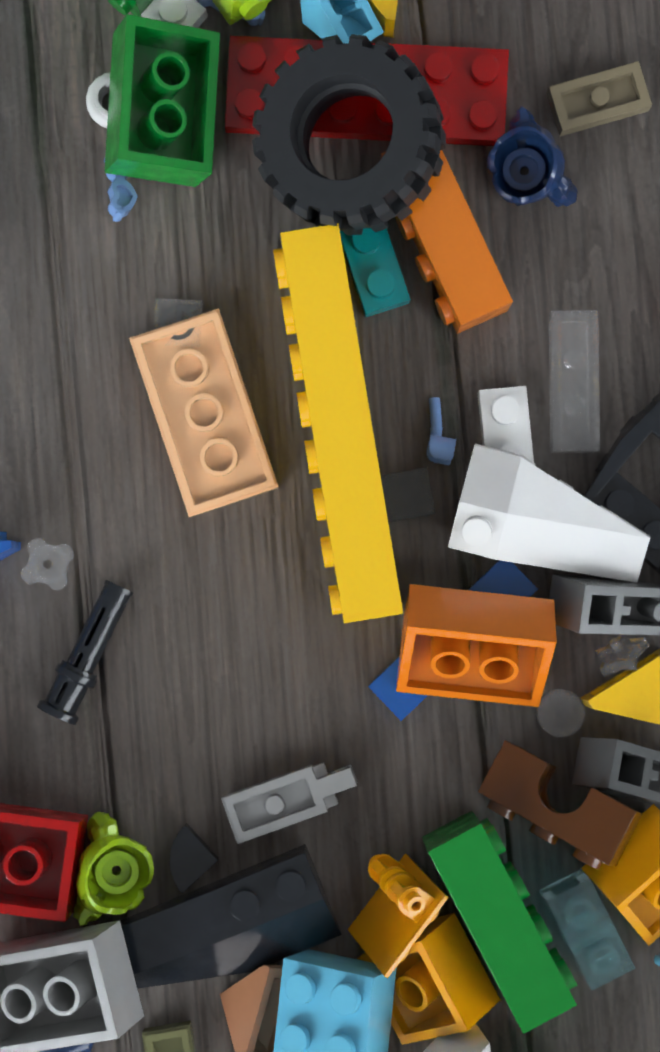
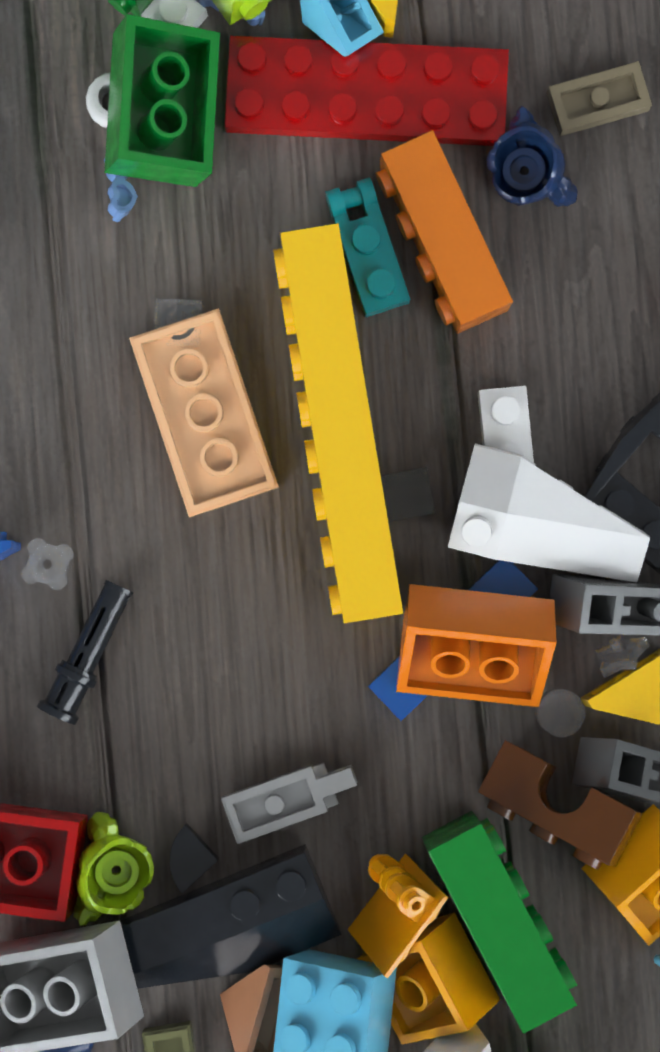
black tyre [252,34,446,235] -> none
medium blue hand [426,397,456,465] -> none
clear light blue brick [539,869,636,991] -> none
clear tile [549,310,600,453] -> none

